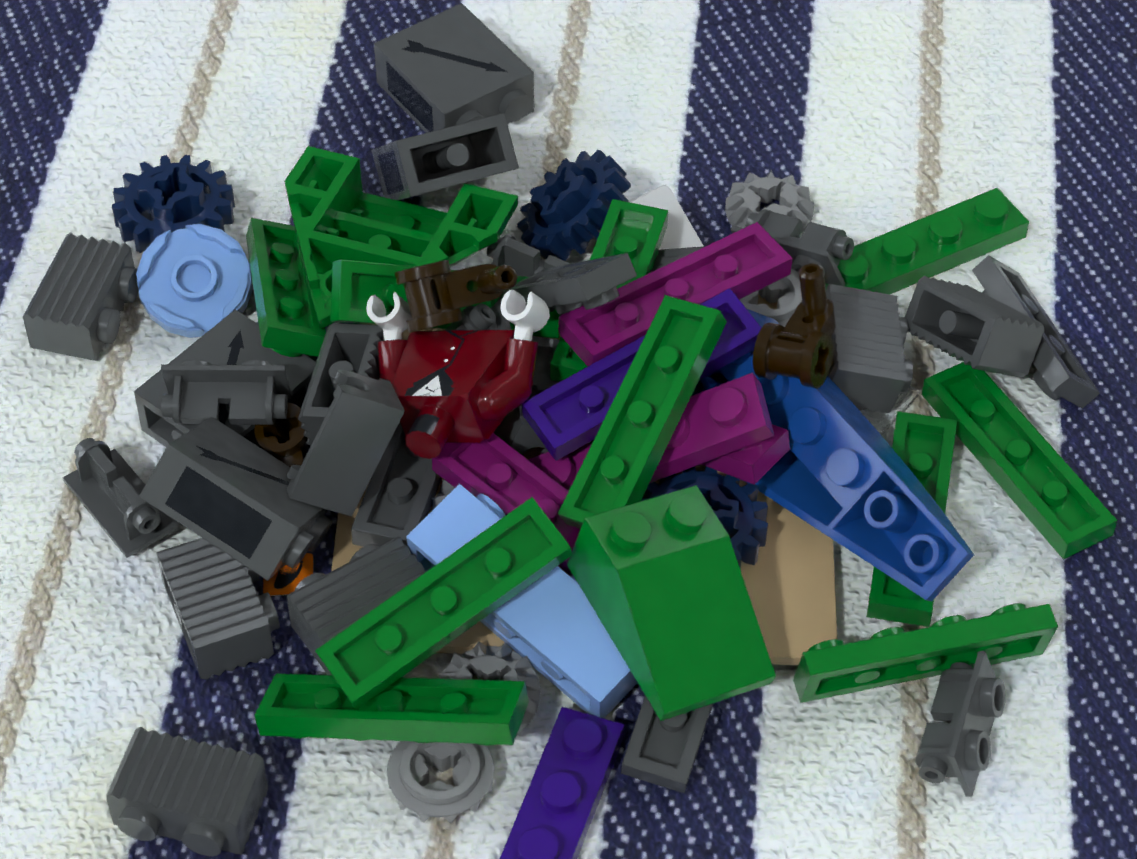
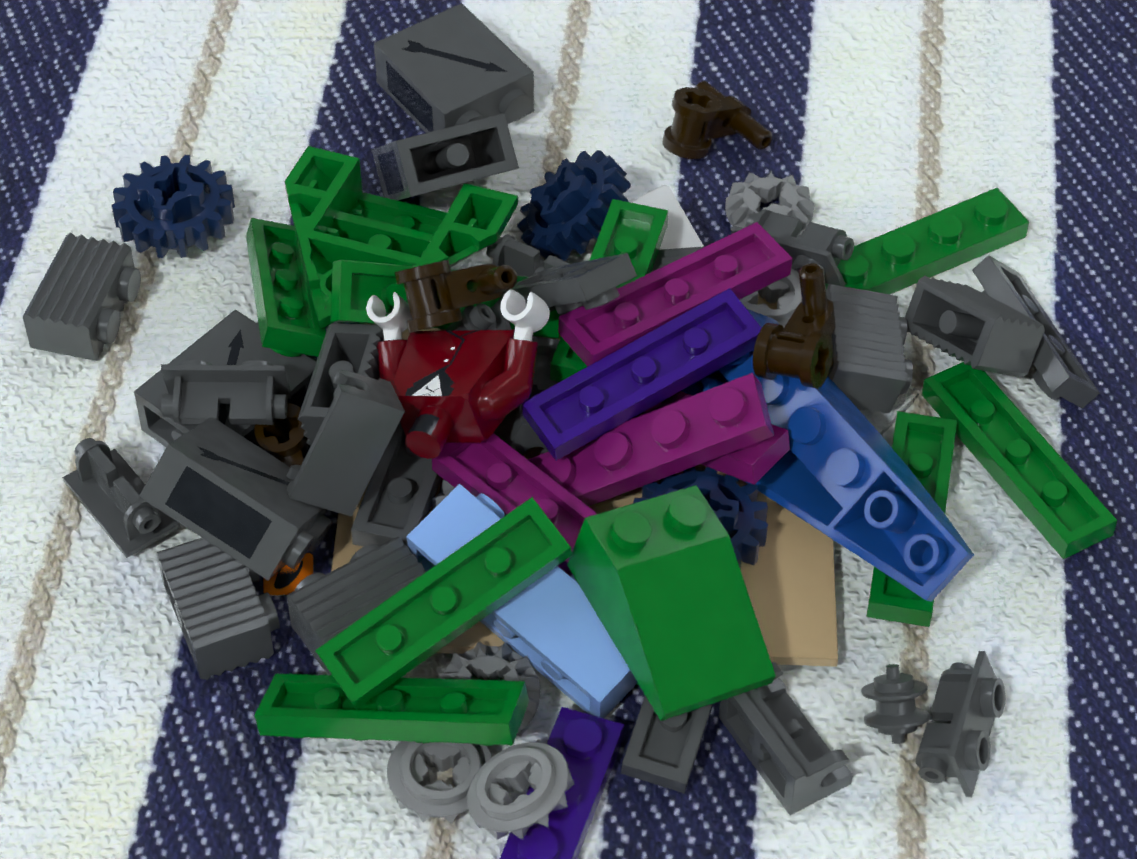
dark grey brick [106,727,268,856] -> none
light blue tile [136,224,253,338] -> none
green plate [558,295,727,529] -> none
green plate [793,603,1058,703] -> none
none -> light grey gear [467,742,574,840]
none -> dark brown piece [662,81,772,159]
none -> dark grey hinge [719,662,853,815]
none -> dark grey wheel [861,664,930,744]

